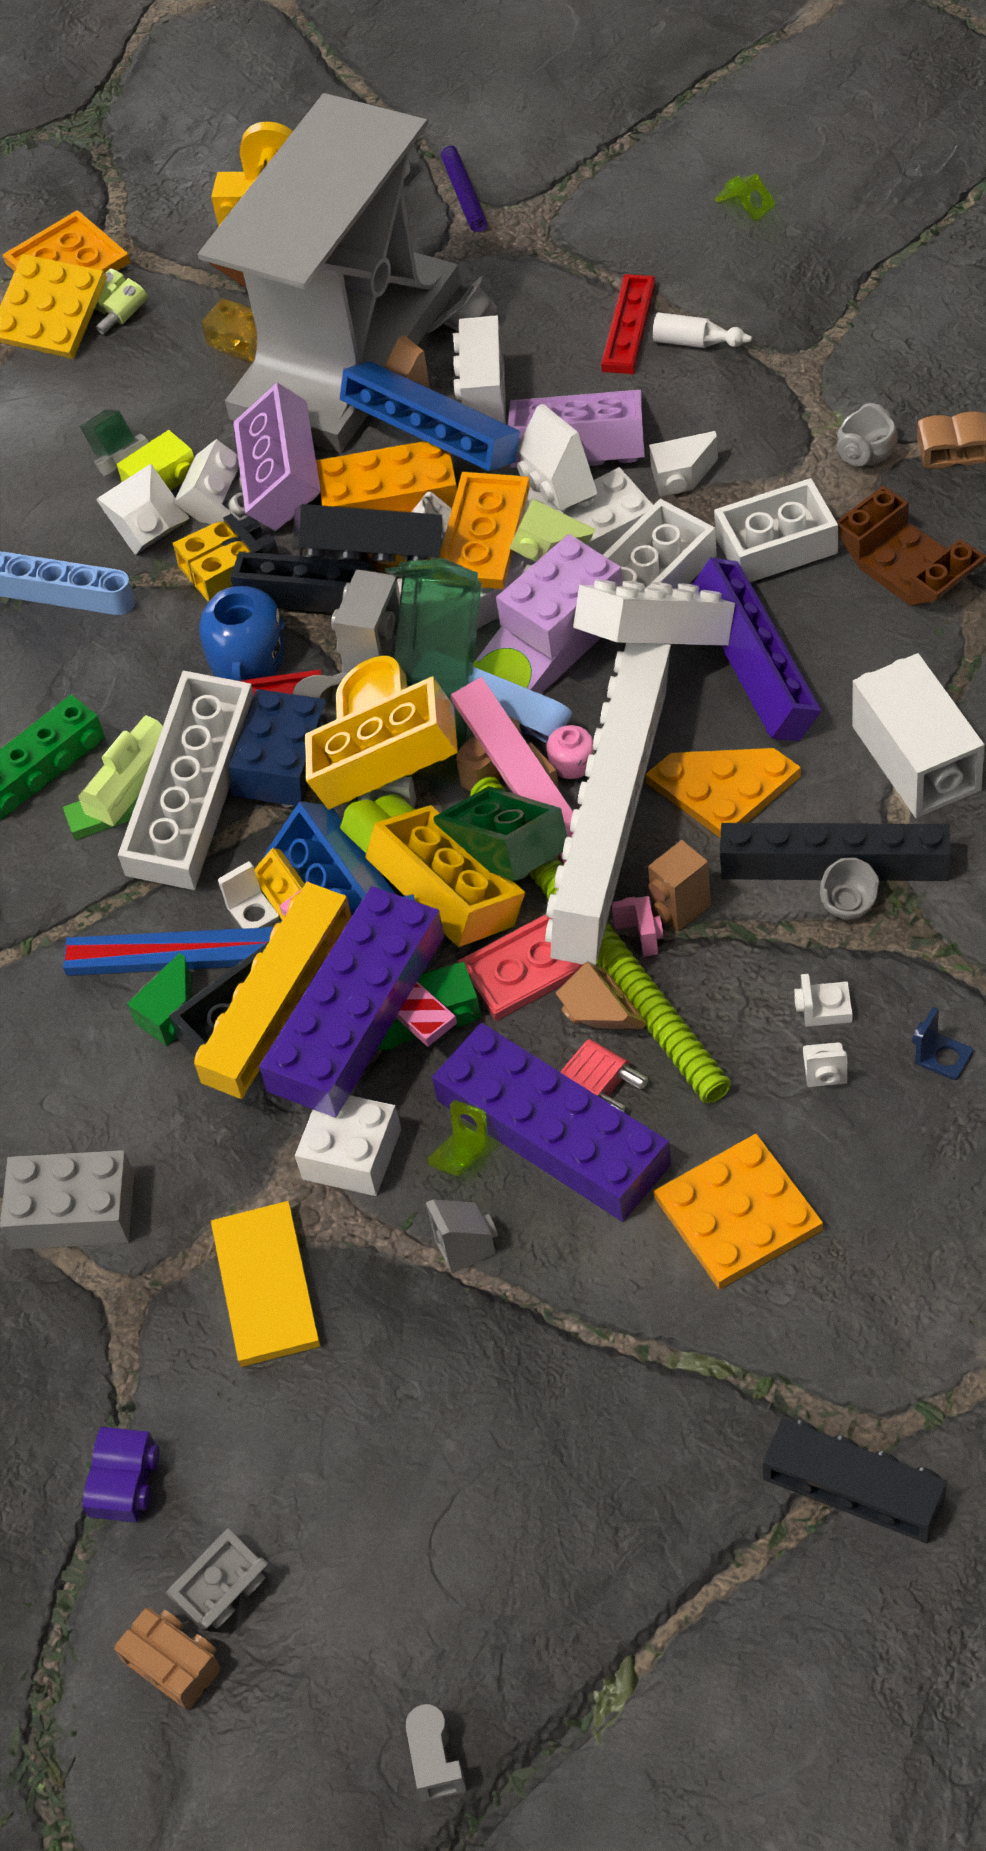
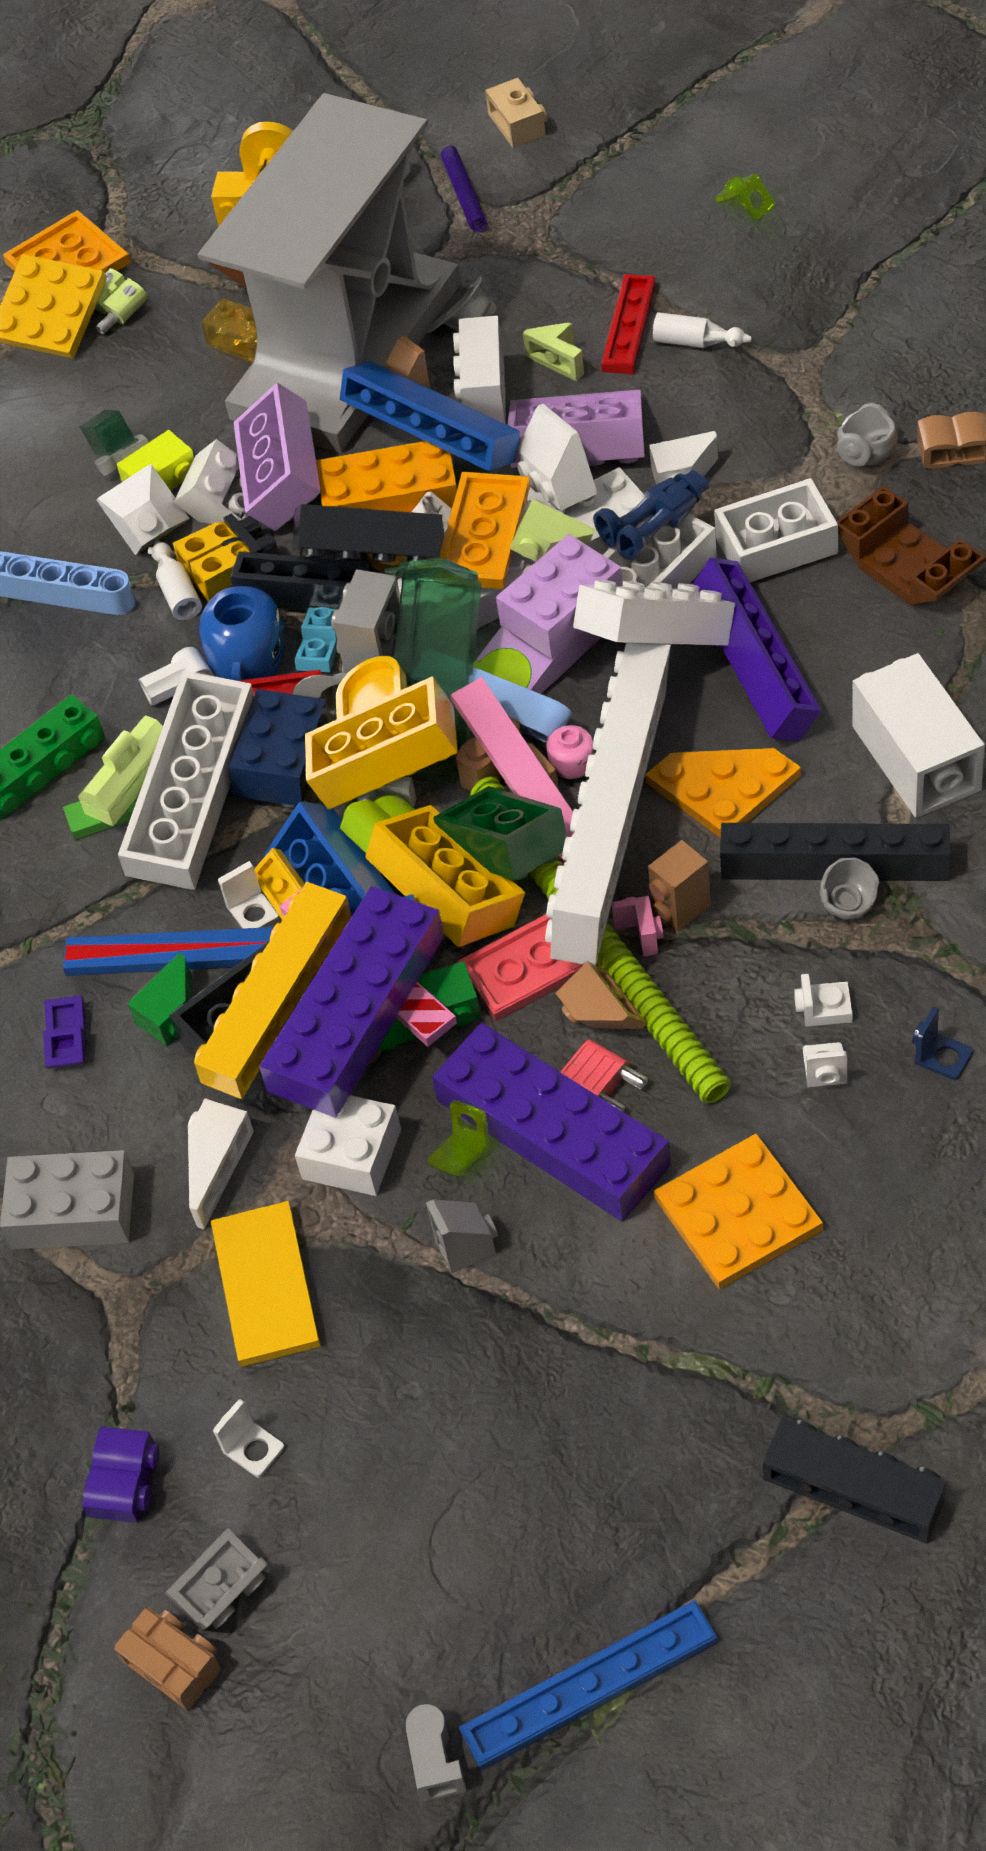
none -> dark purple slope [43,995,86,1069]
none -> white piece [139,647,214,706]
none -> white wheel [148,539,202,620]
none -> white slope [188,1099,254,1229]
none -> white bracket [213,1399,285,1478]
none -> medium azure slope [295,607,337,672]
none -> blue tile [459,1600,718,1771]
none -> tan brick [485,78,547,148]
none -> yellowish green slope [523,323,584,382]
none -> dark blue piece [593,470,710,560]

